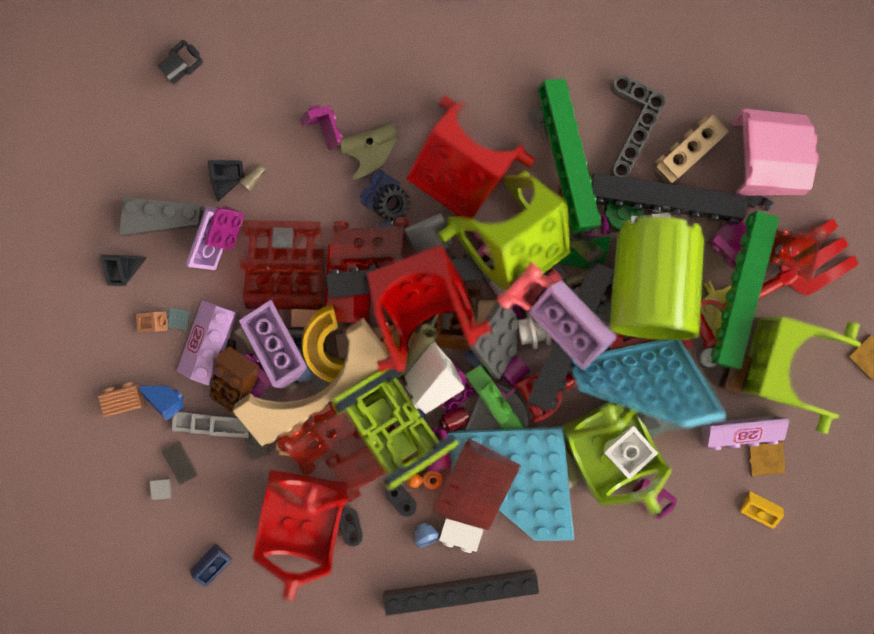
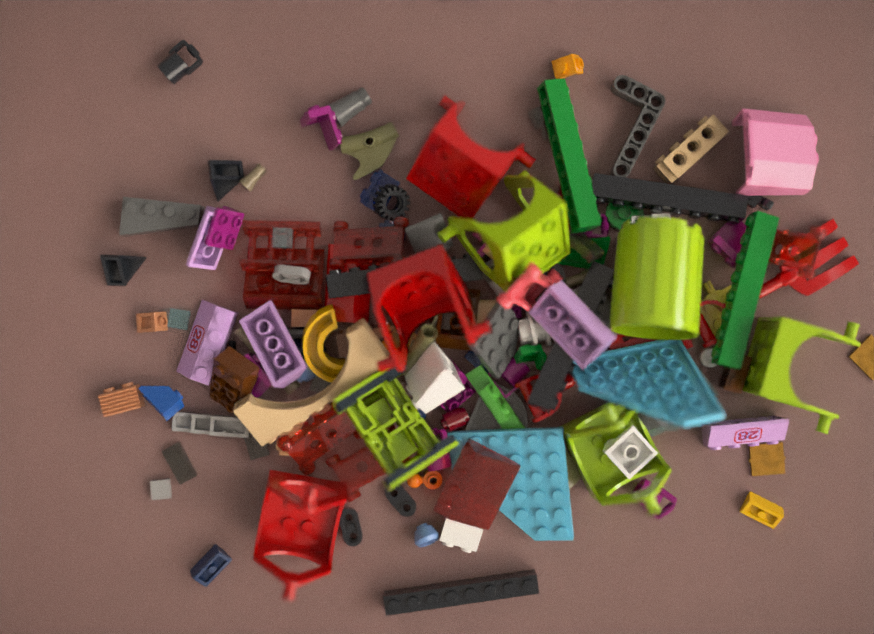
none -> light grey beam [273,265,311,285]
none -> dark grey plant [327,87,372,127]
none -> green bracket [514,344,547,370]
none -> light orange bracket [551,54,584,79]

